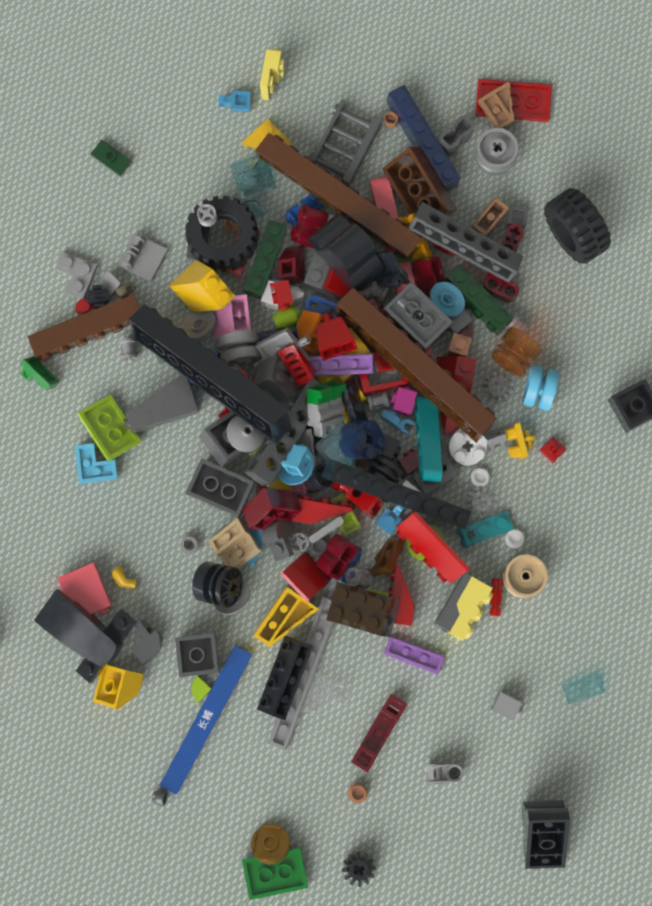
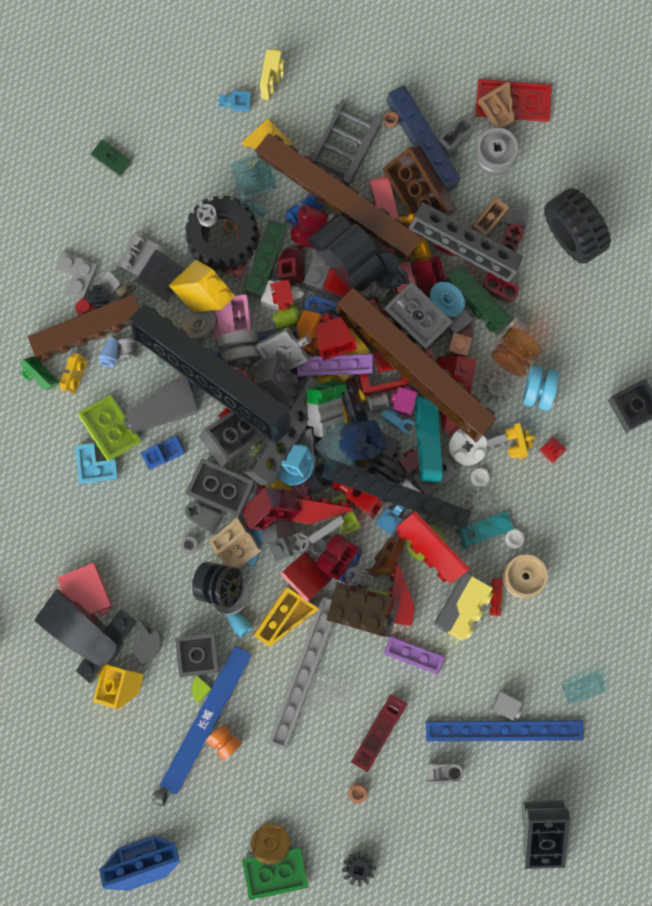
yellow arm [112,566,137,589] -> none
light grey dish [226,416,265,452] -> none
black brick [257,635,313,720] -> none
red slope [278,343,316,386] -> none
none -> yellow hinge [59,353,88,394]
none -> light blue cone [98,338,119,367]
none -> blue wedge [99,836,180,891]
none -> black plate [135,249,185,302]
none -> blue slope [141,436,186,470]
none -> dark grey piece [185,502,223,534]
none -> orange wheel [205,723,243,761]
none -> medium azure cone [225,612,253,638]
none -> blue tile [425,720,583,741]

